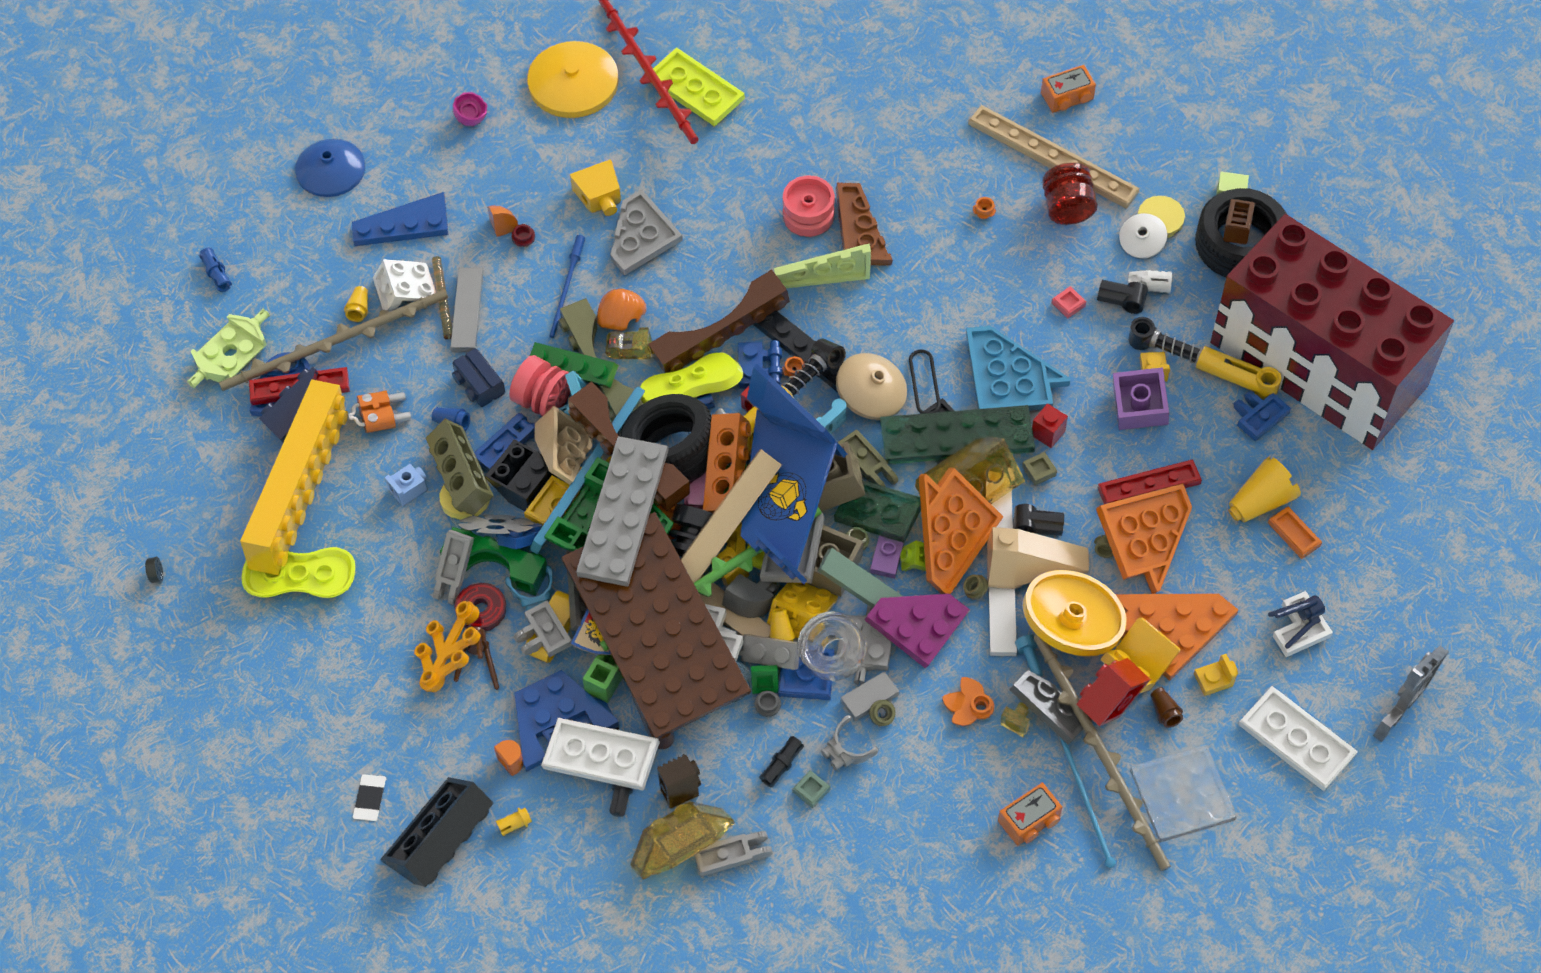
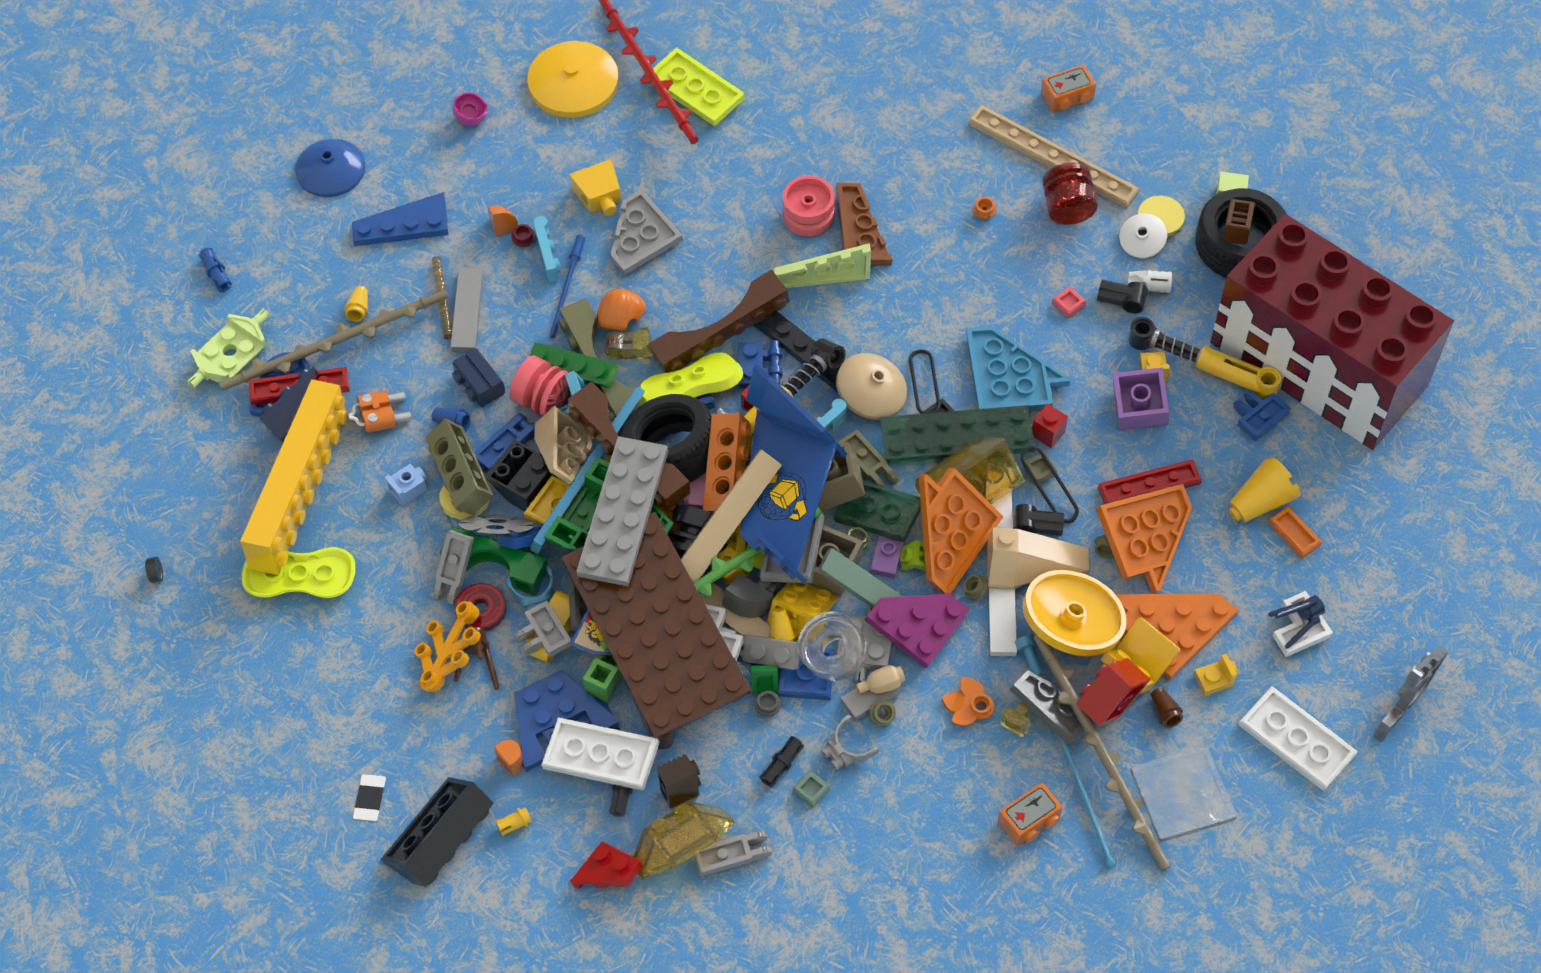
white bracket [373,259,436,311] -> none
orange plate [782,356,805,379] -> none
none -> medium azure plate [534,216,561,284]
none -> red wing [570,841,644,889]
none -> tan plant [857,665,906,694]
none -> black piece [1021,446,1079,523]

